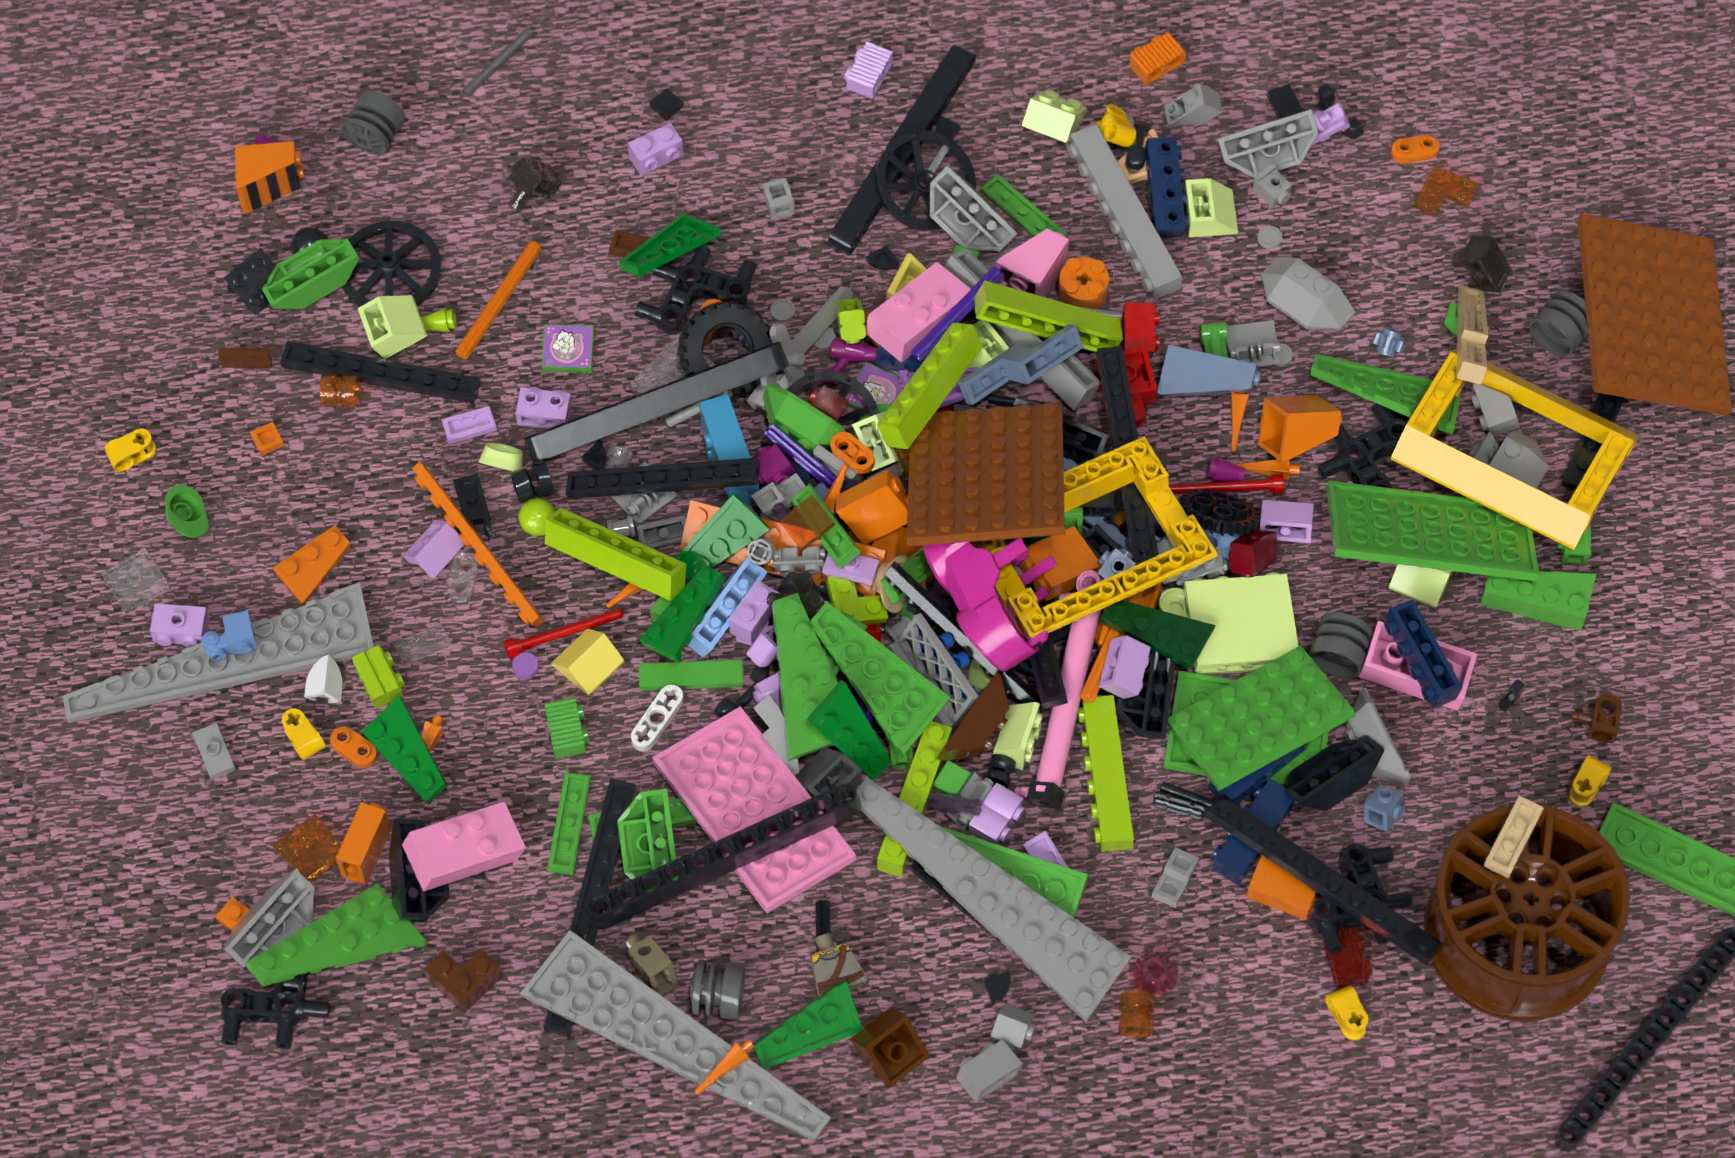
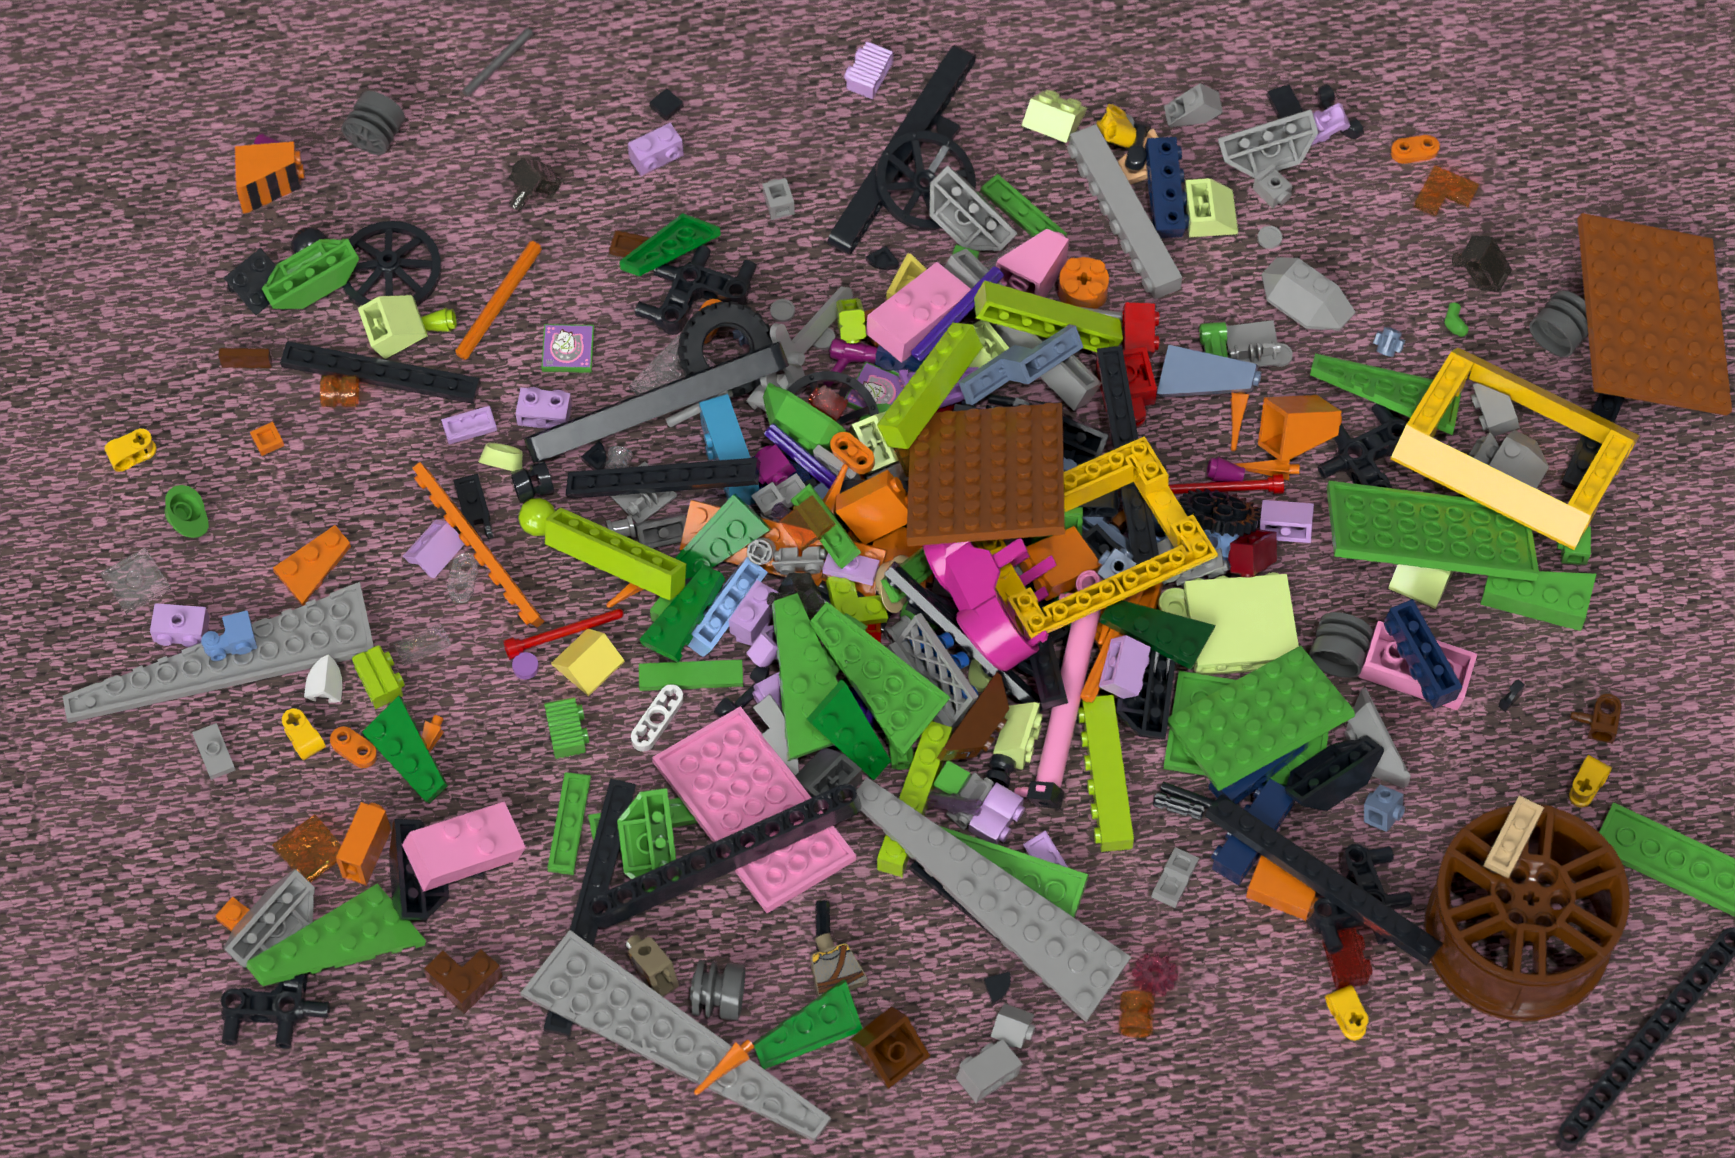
orange brick [1129,32,1186,85] -> none
tan slope [1457,285,1488,385] -> none

